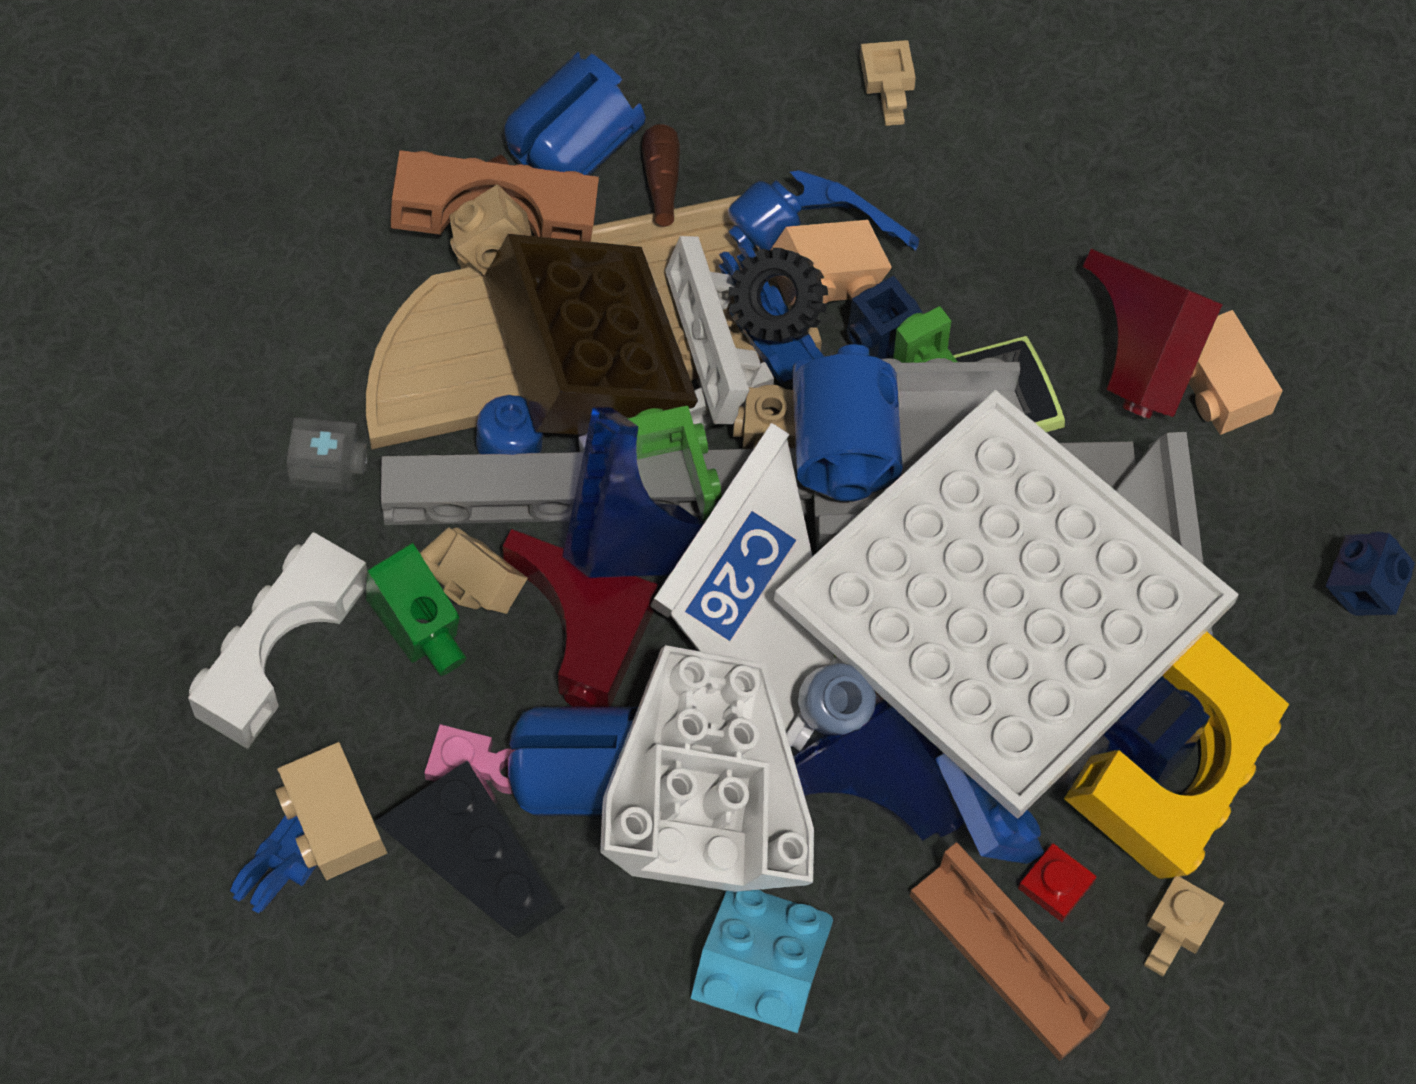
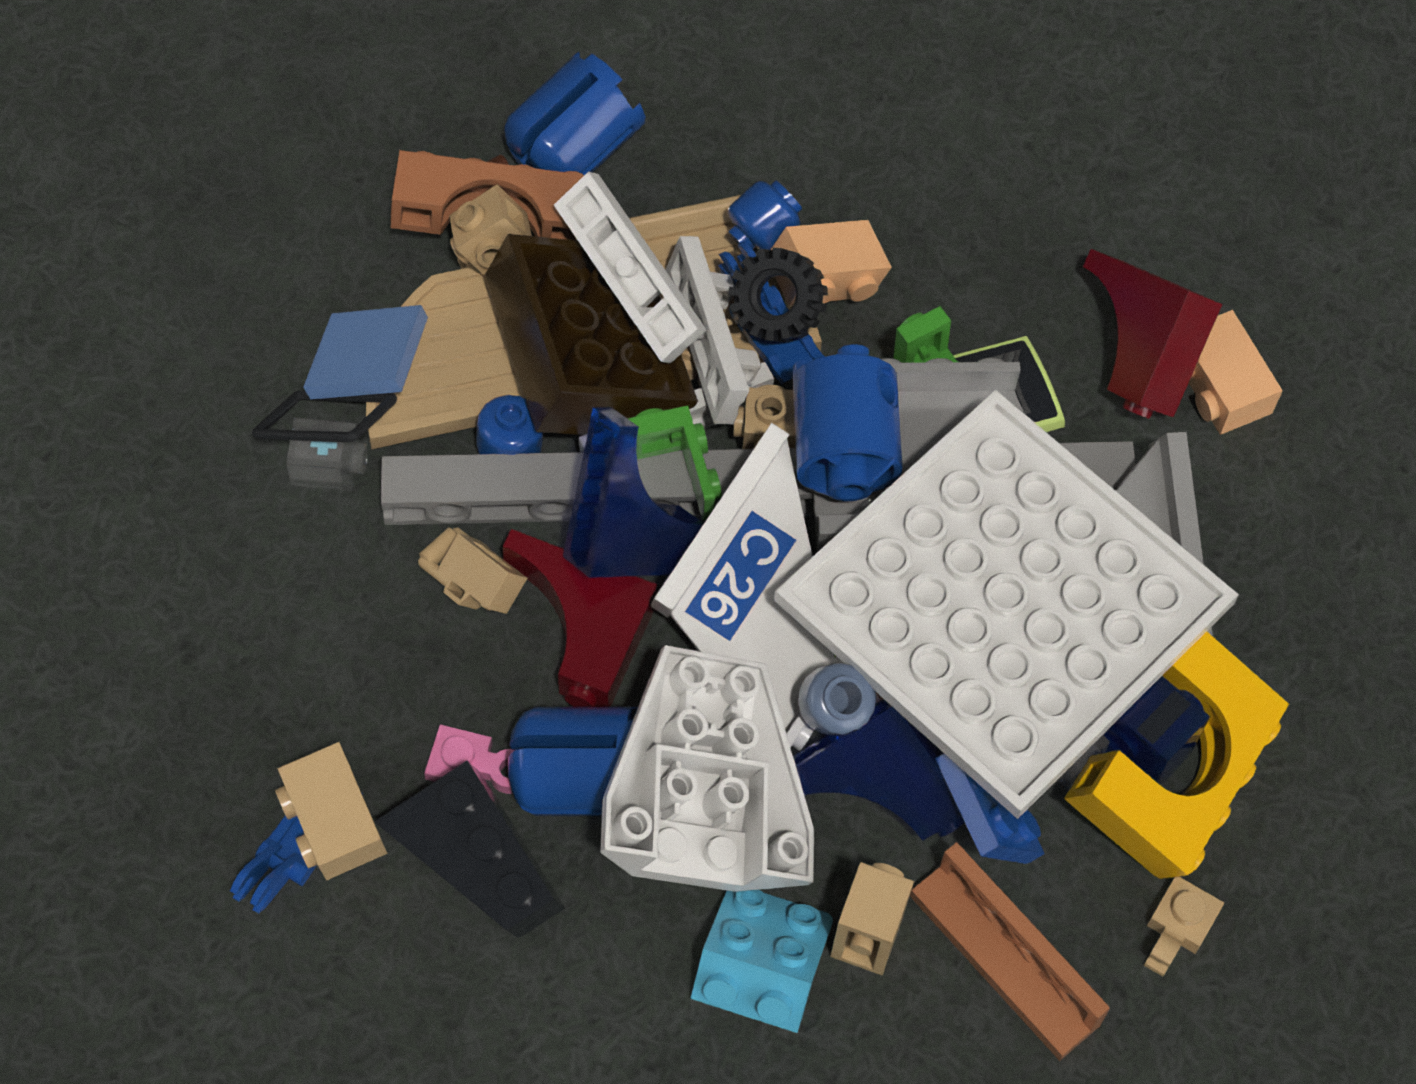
white arch [188,532,367,749] -> none
green torso [366,543,467,676] -> none
copper piece [642,124,680,226] -> none
blue arm [788,170,920,251] -> none
dark blue brick [847,275,923,359] -> none
tan plate [860,40,916,126] -> none
red plate [1018,843,1097,922] -> none
dark blue brick [1326,531,1415,616] -> none
none -> black piece [252,390,397,442]
none -> medium blue tile [303,305,428,400]
none -> white hinge [554,172,707,363]
none -> tan brick [830,862,914,976]

